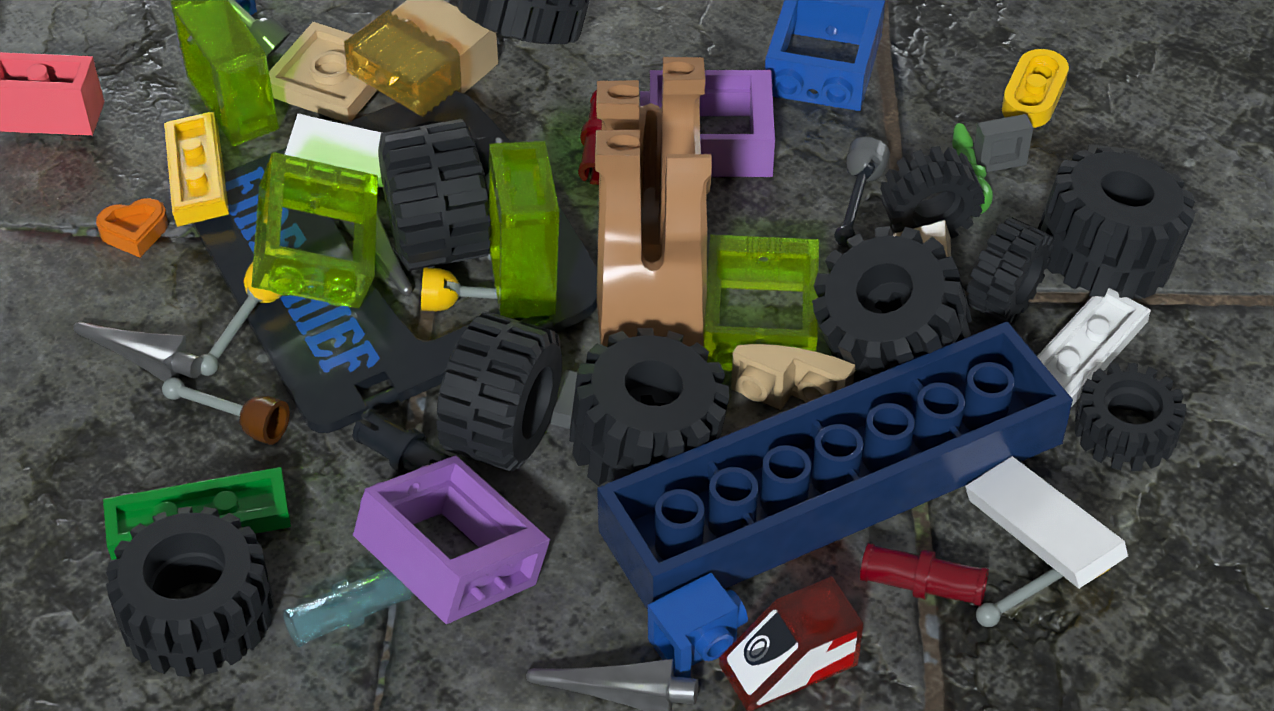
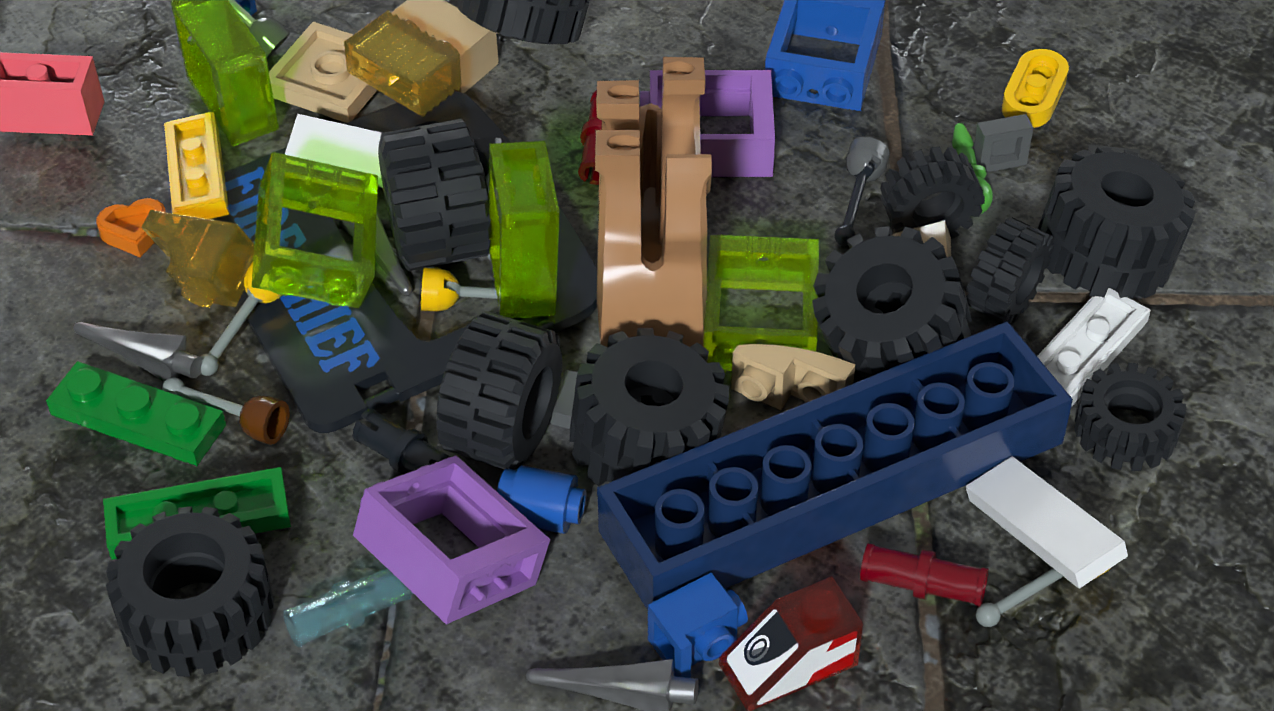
none -> green plate [46,361,226,466]
none -> clear yellow arch [141,210,262,308]
none -> blue brick [497,465,587,534]

